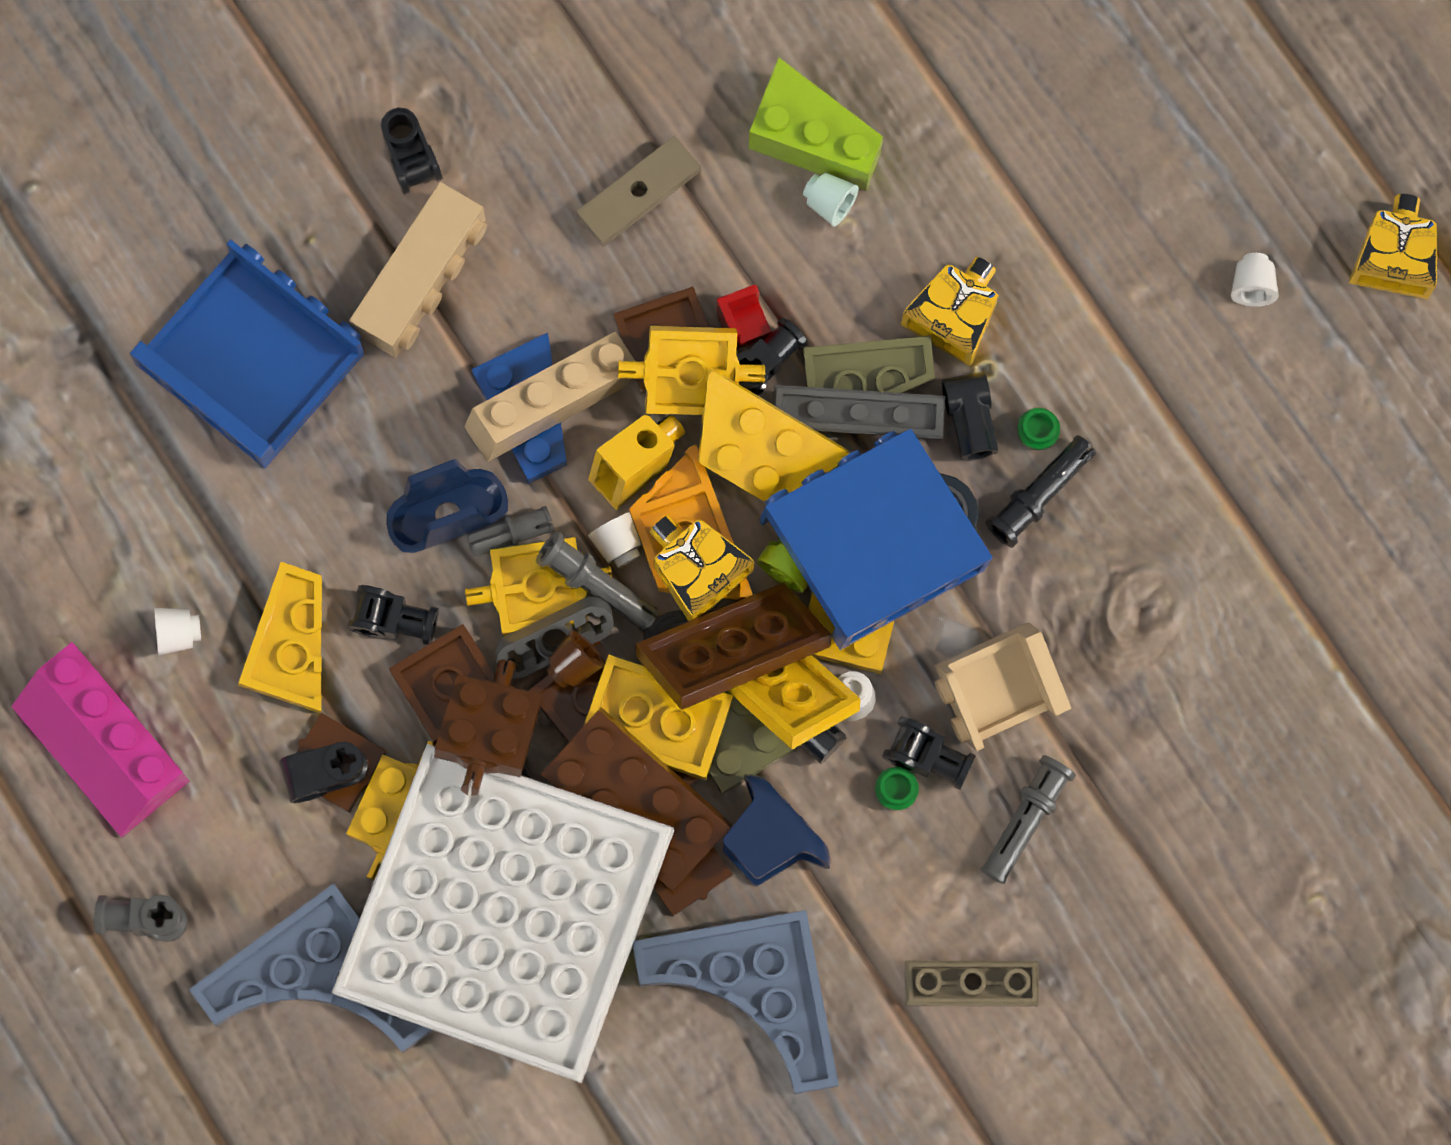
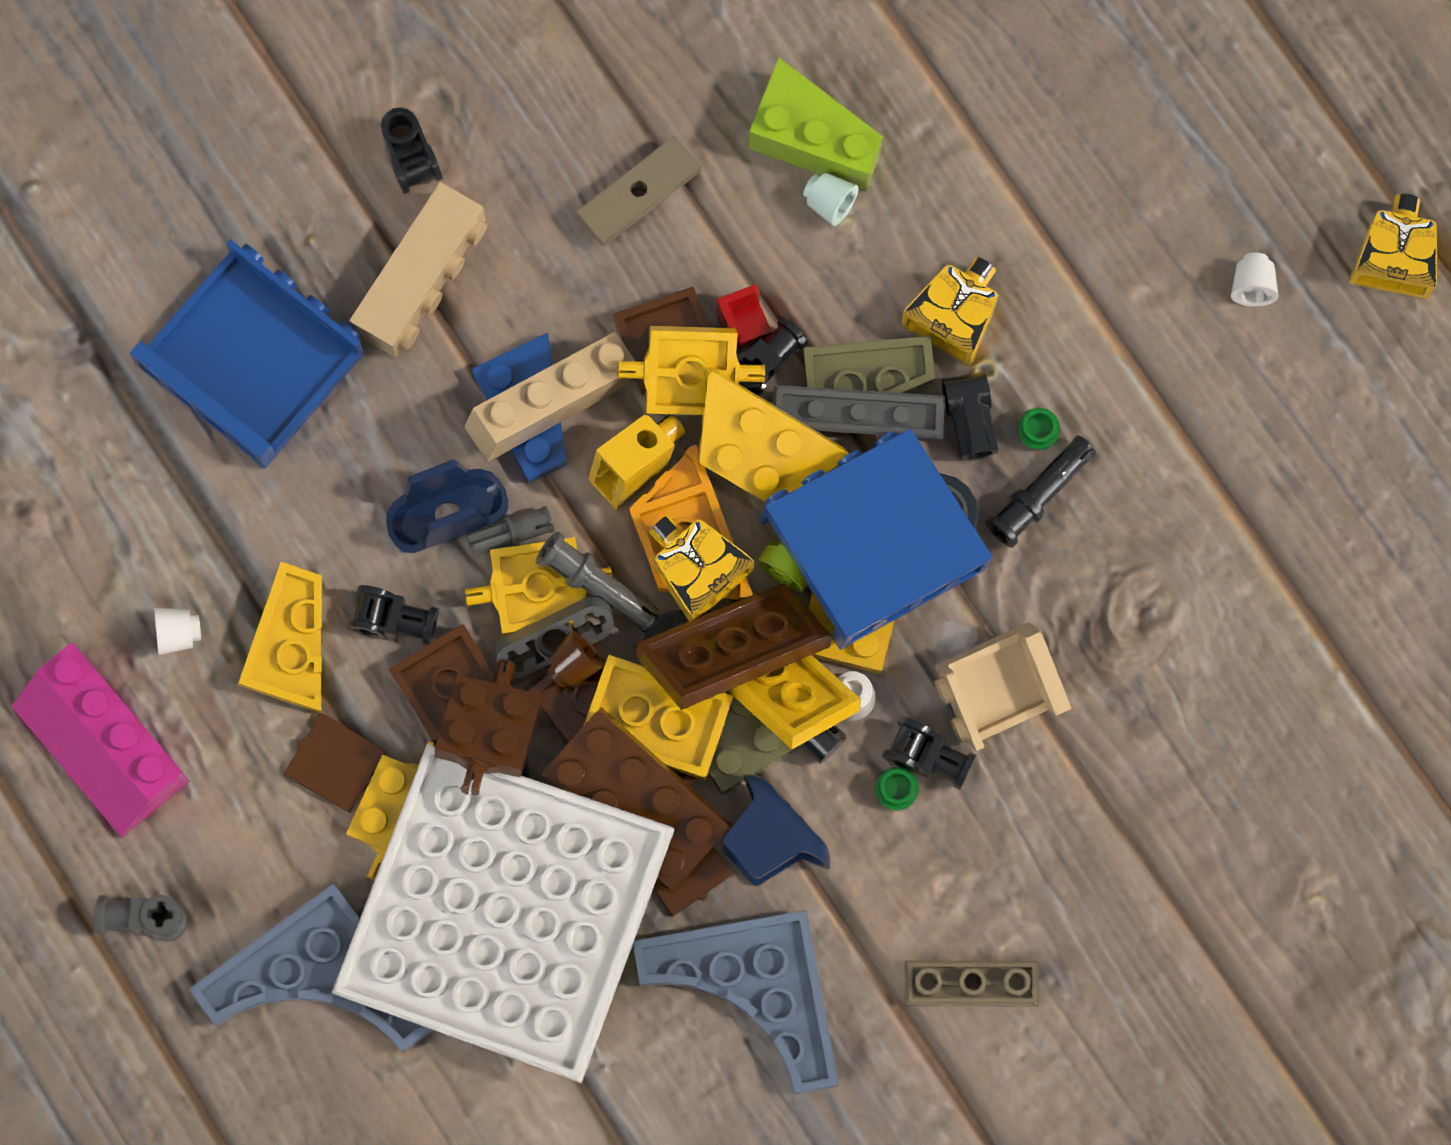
black piece [279,742,368,804] -> none
white hat [588,512,642,568] -> none
dark grey pin [980,755,1076,884] -> none

